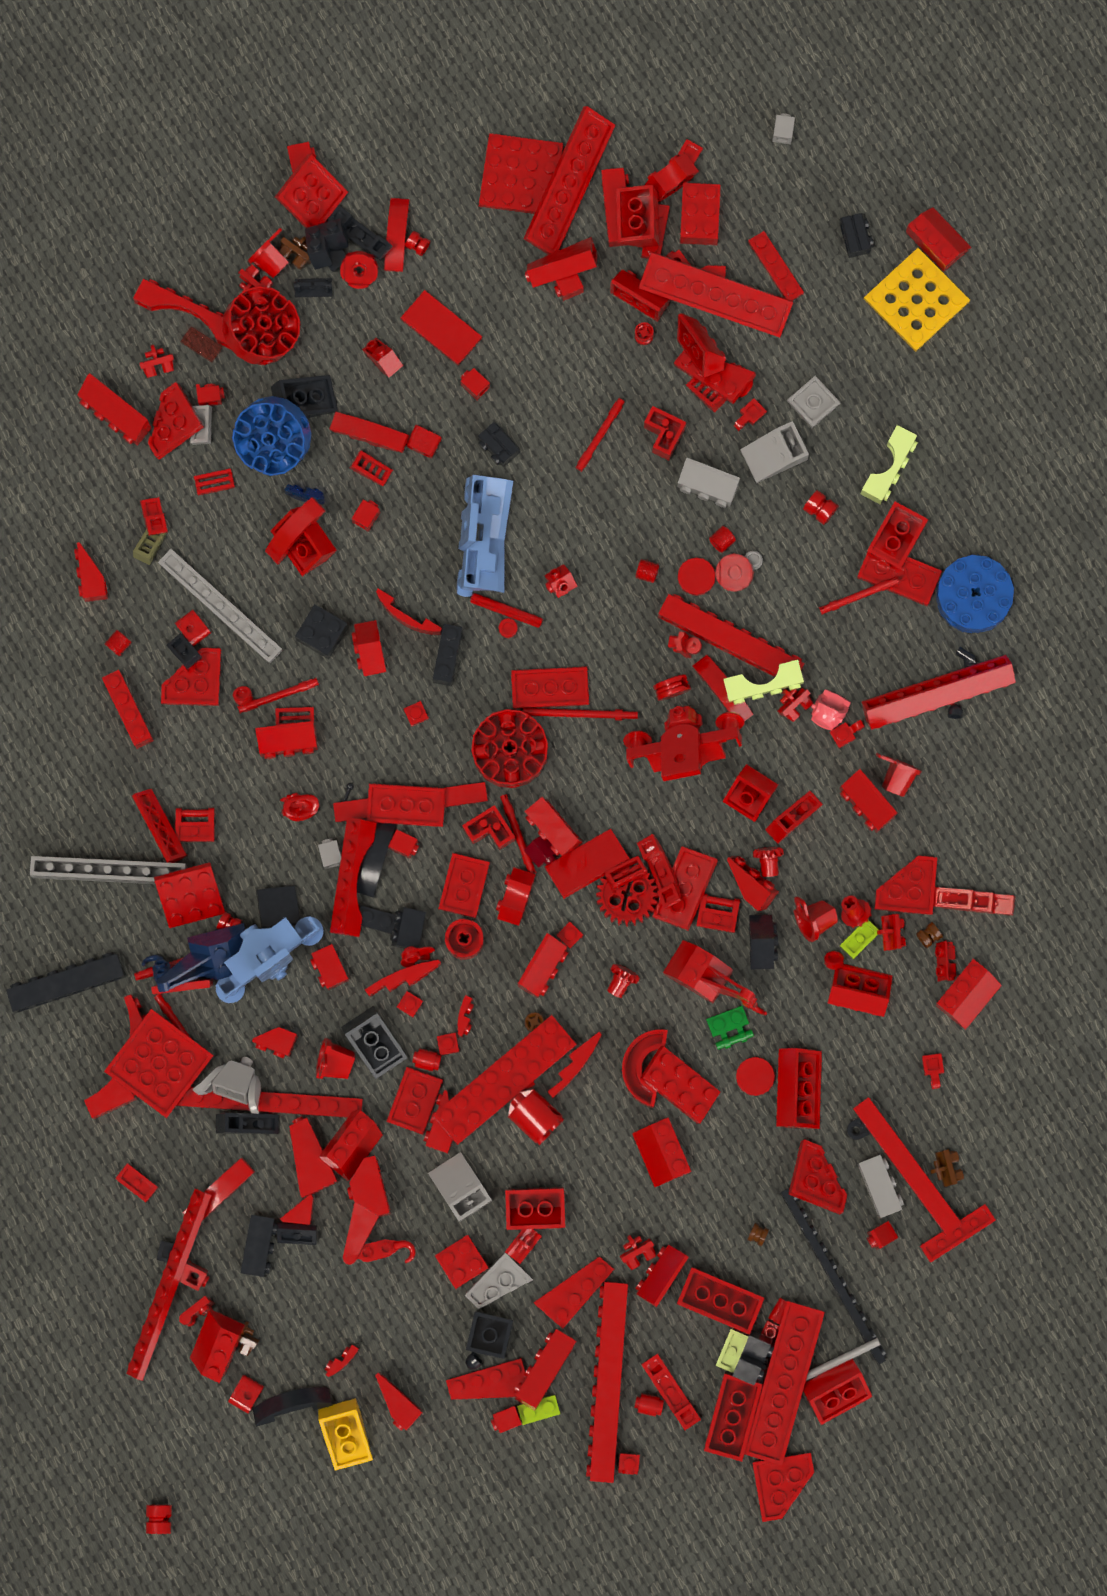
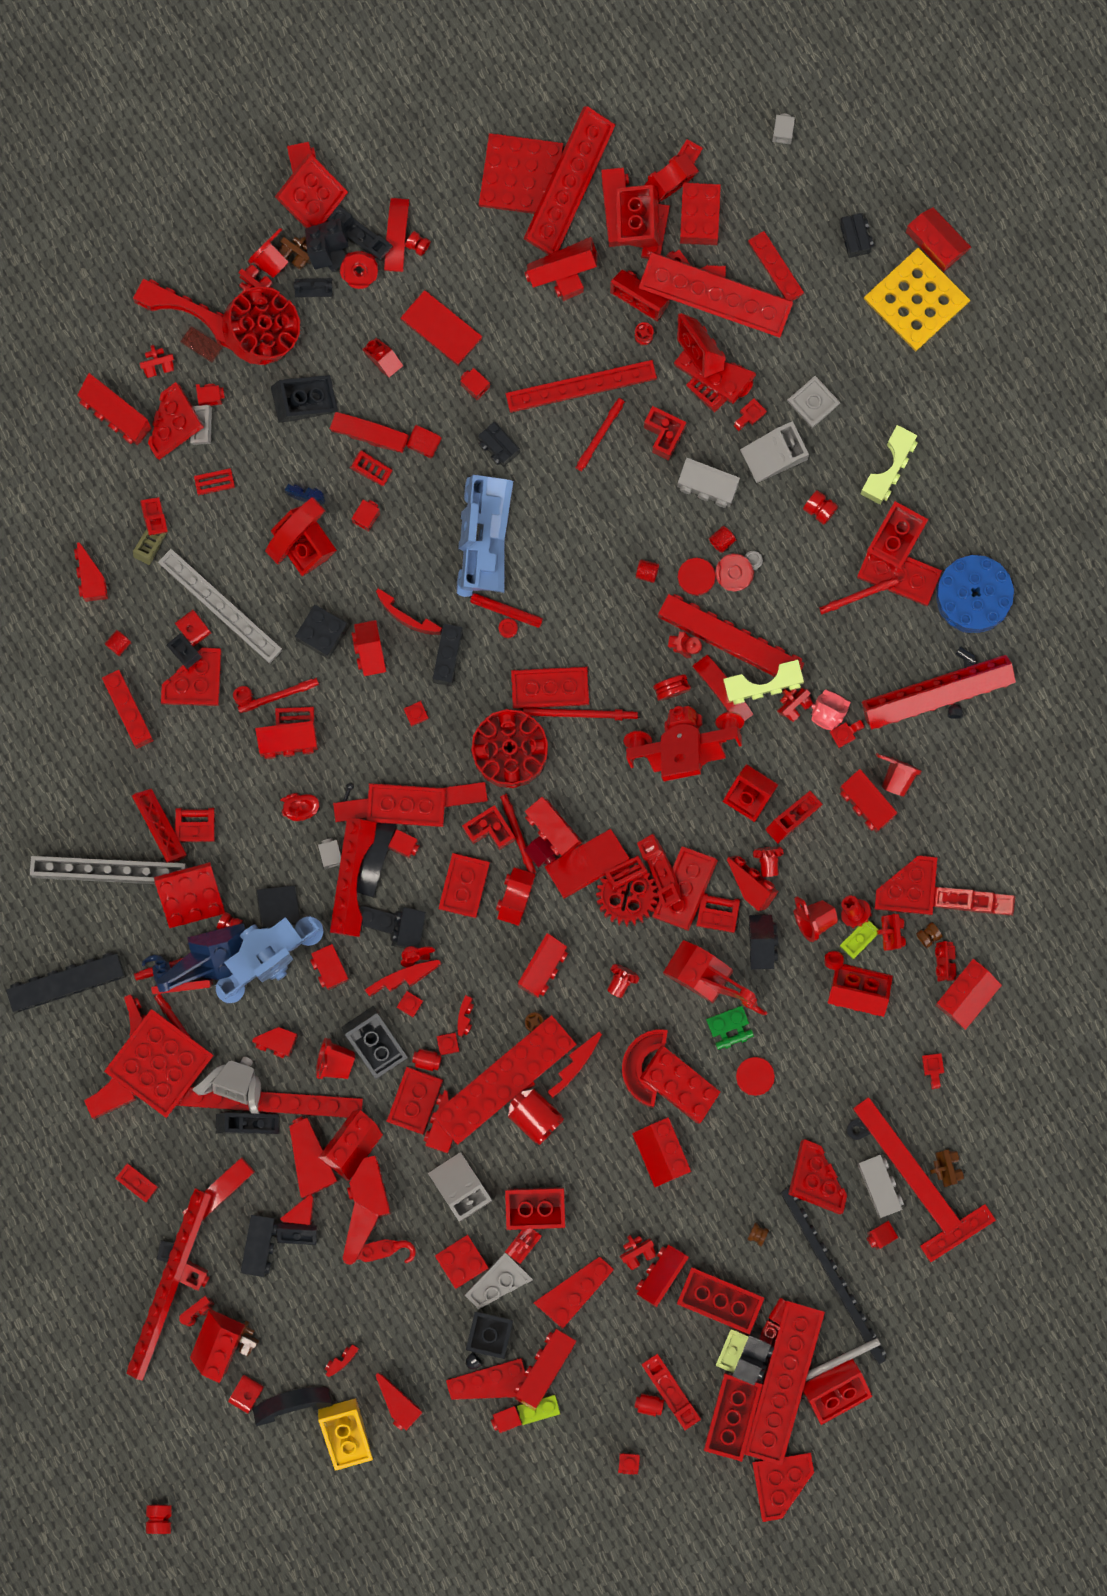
blue brick [232,396,312,476] -> none
red brick [445,919,484,960] -> none
red brick [544,564,577,598] -> none
red plate [556,922,583,949] -> none
red brick [586,1282,628,1483] -> none
red slope [776,1048,822,1129] -> none
none -> red plate [506,360,657,413]

